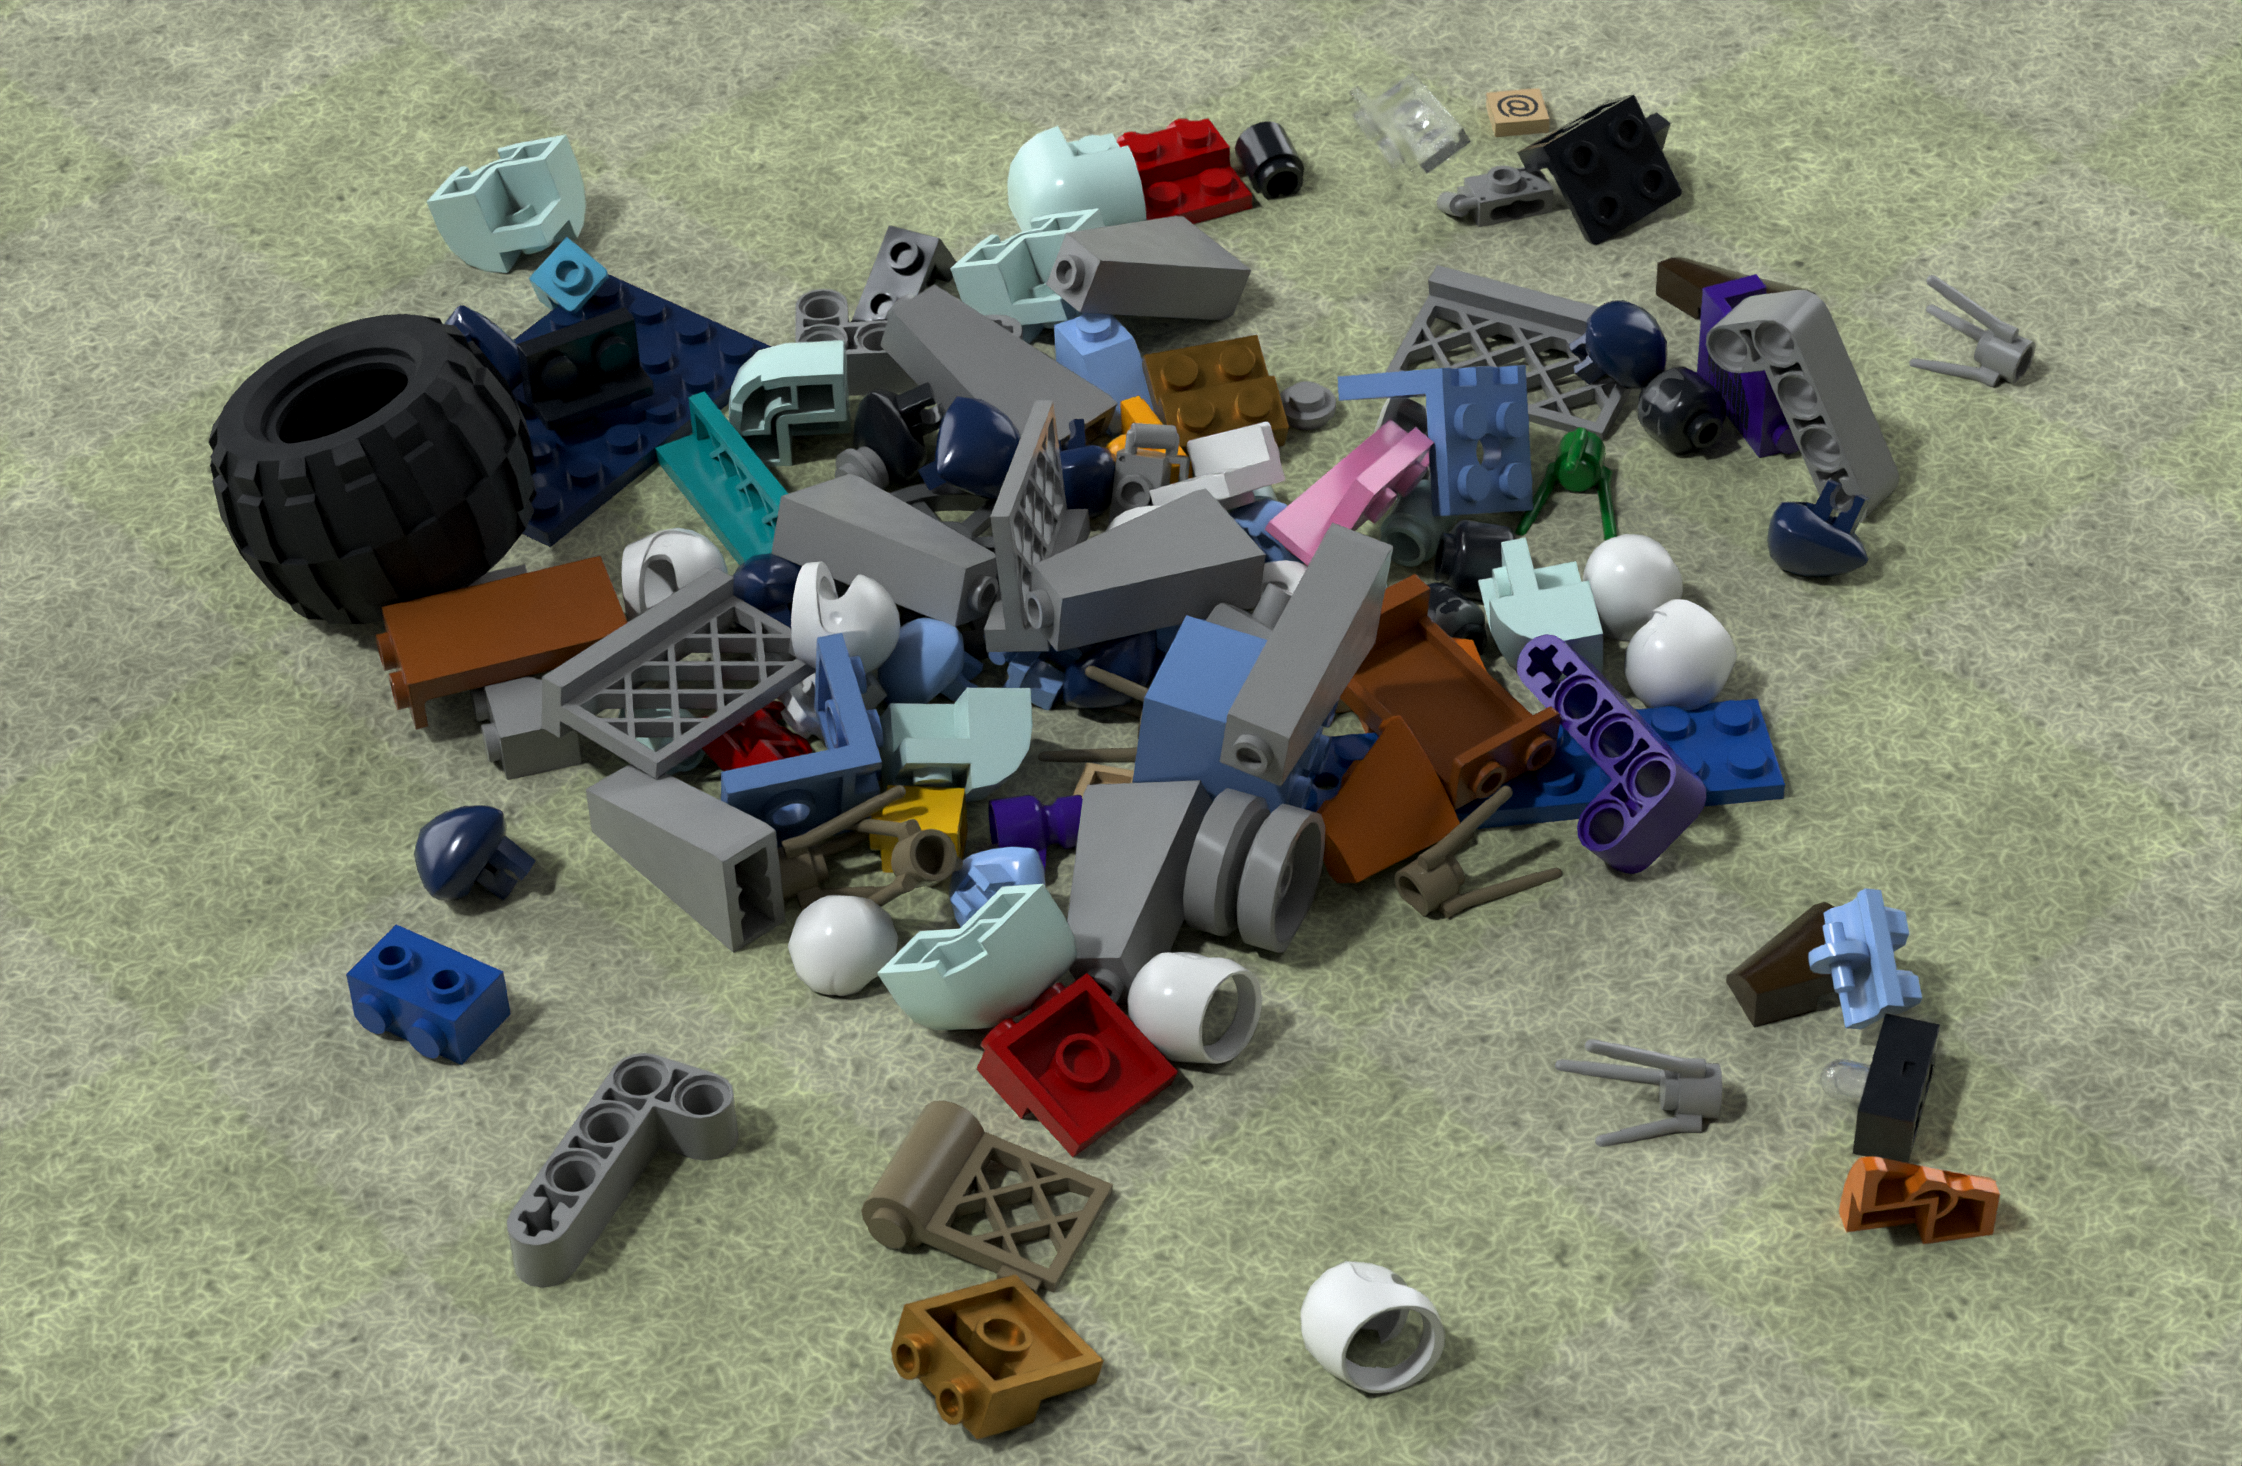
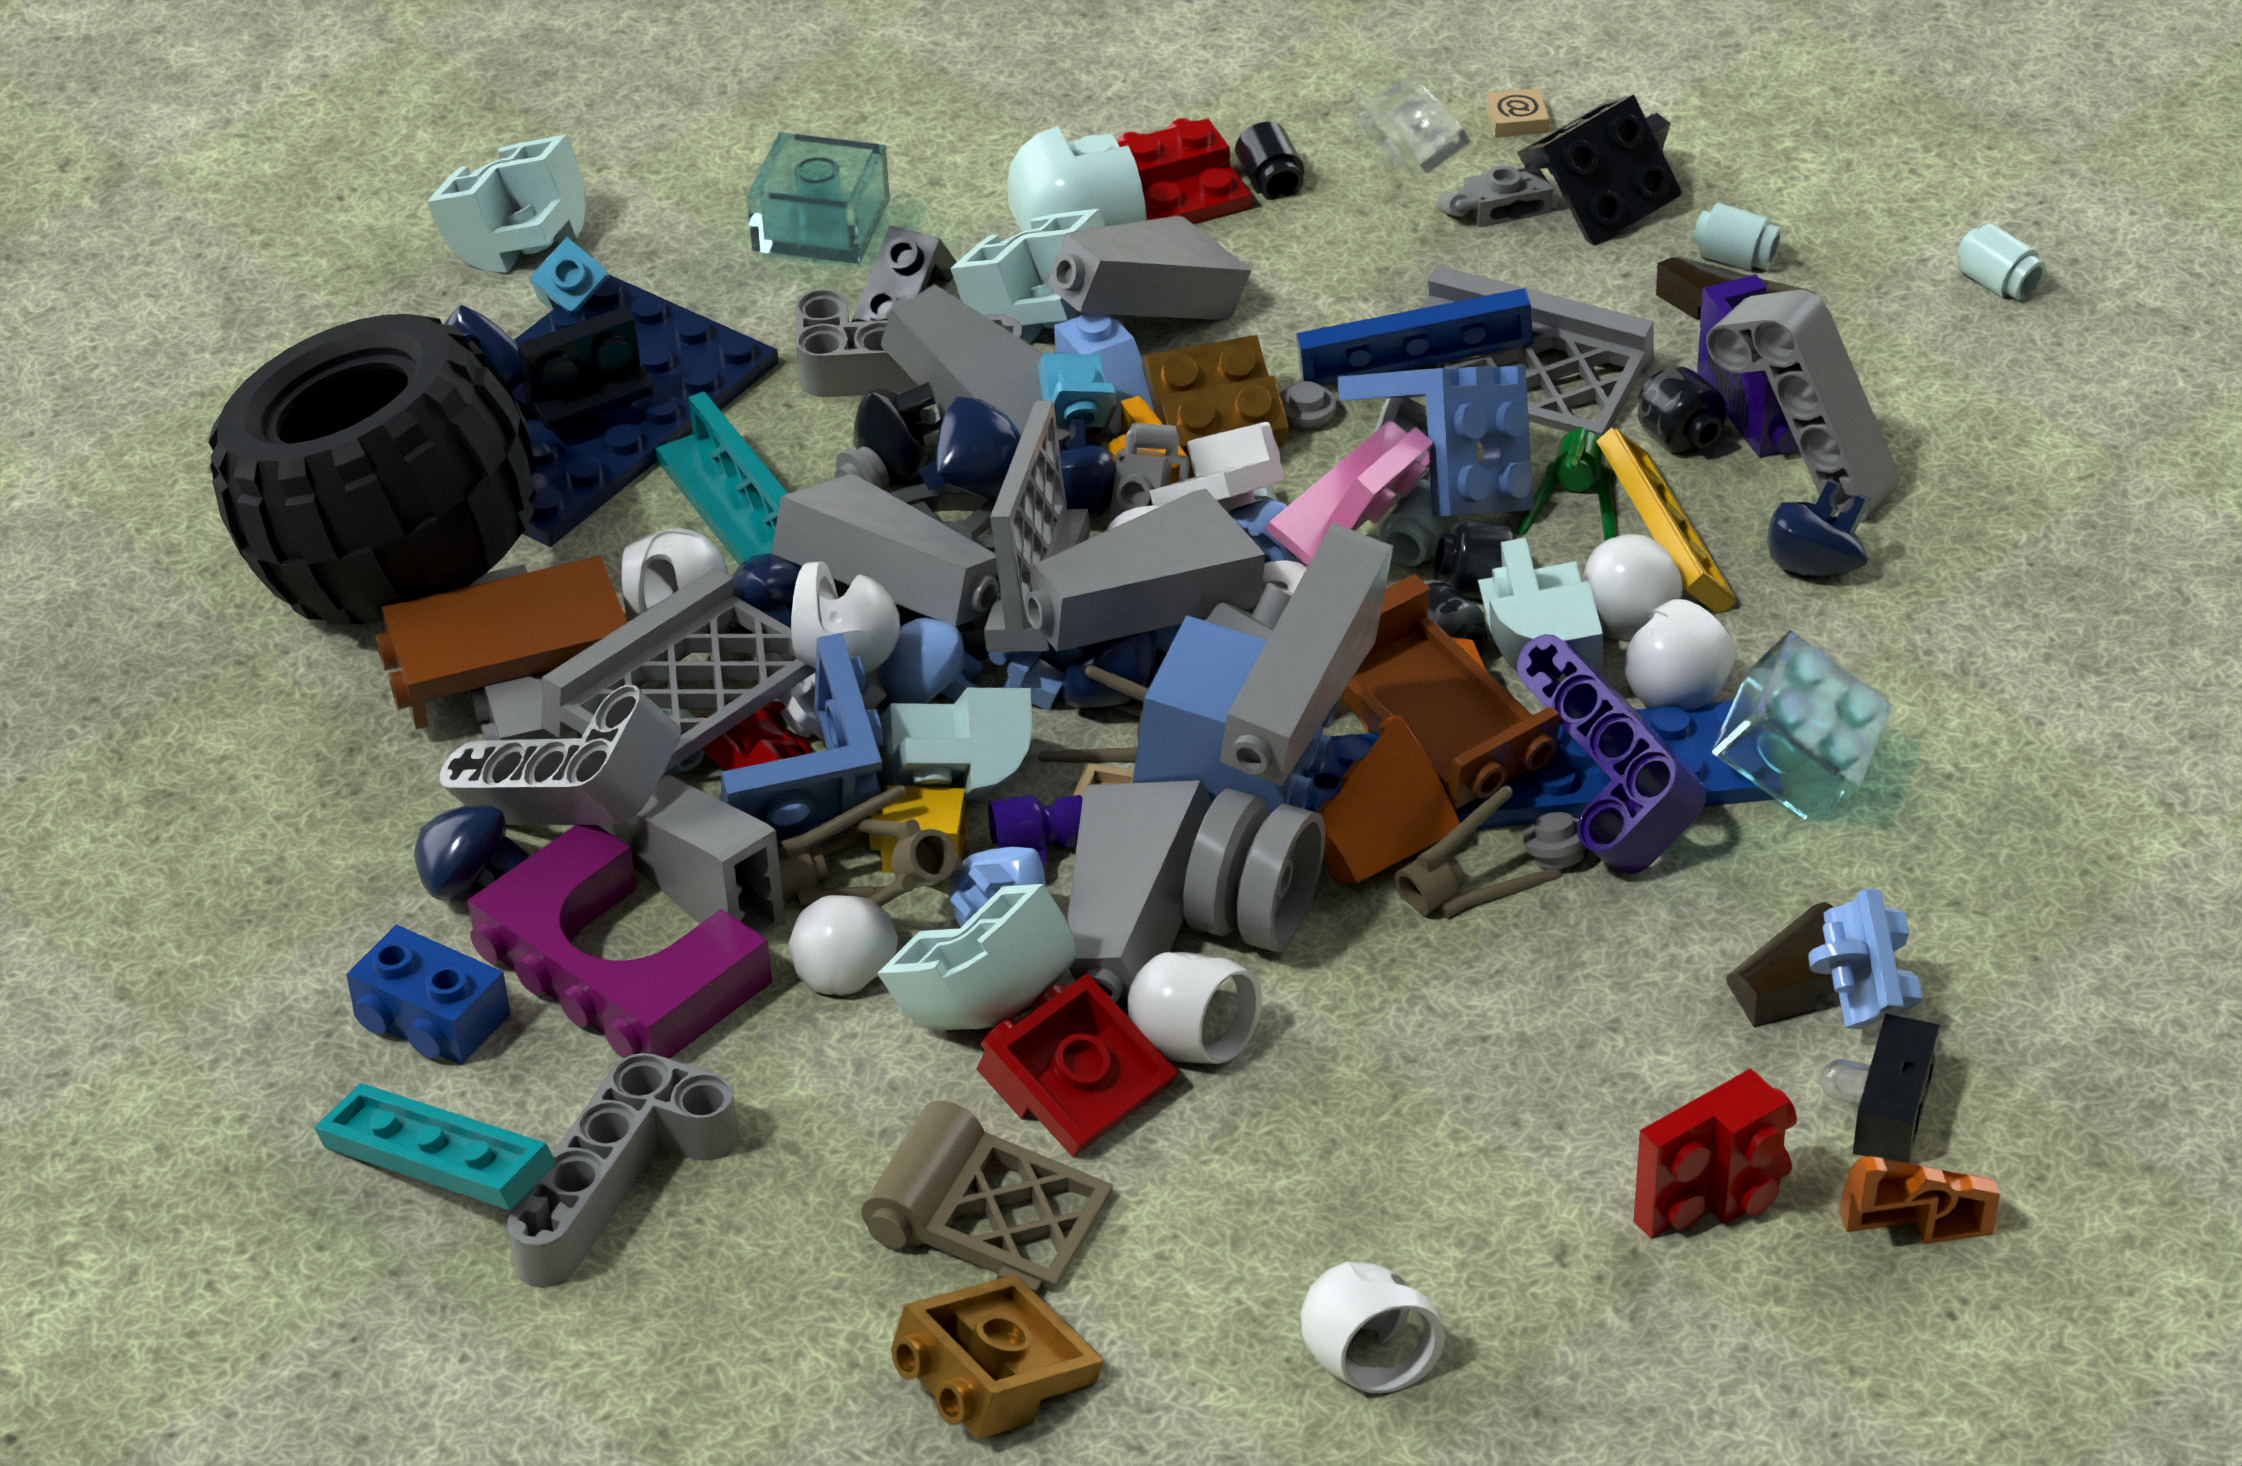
light aqua brick [729,340,851,467] -> none
light grey plant [1555,1039,1722,1147] -> none
dark blue piece [1569,300,1668,390] -> none
light grey plant [1909,275,2036,388] -> none
none -> teal plate [314,1083,557,1211]
none -> light grey beam [439,684,681,825]
none -> magenta arch [468,825,772,1059]
none -> clear light blue brick [747,132,890,264]
none -> medium azure bracket [1038,353,1116,429]
none -> blue plate [1296,288,1533,386]
none -> light grey plate [1523,812,1586,869]
none -> yellow tile [1596,427,1736,613]
none -> red plate [1633,1068,1797,1239]
none -> light aqua brick [1693,203,1782,271]
none -> clear light blue brick [1711,630,1893,823]
none -> light aqua brick [1958,223,2046,301]

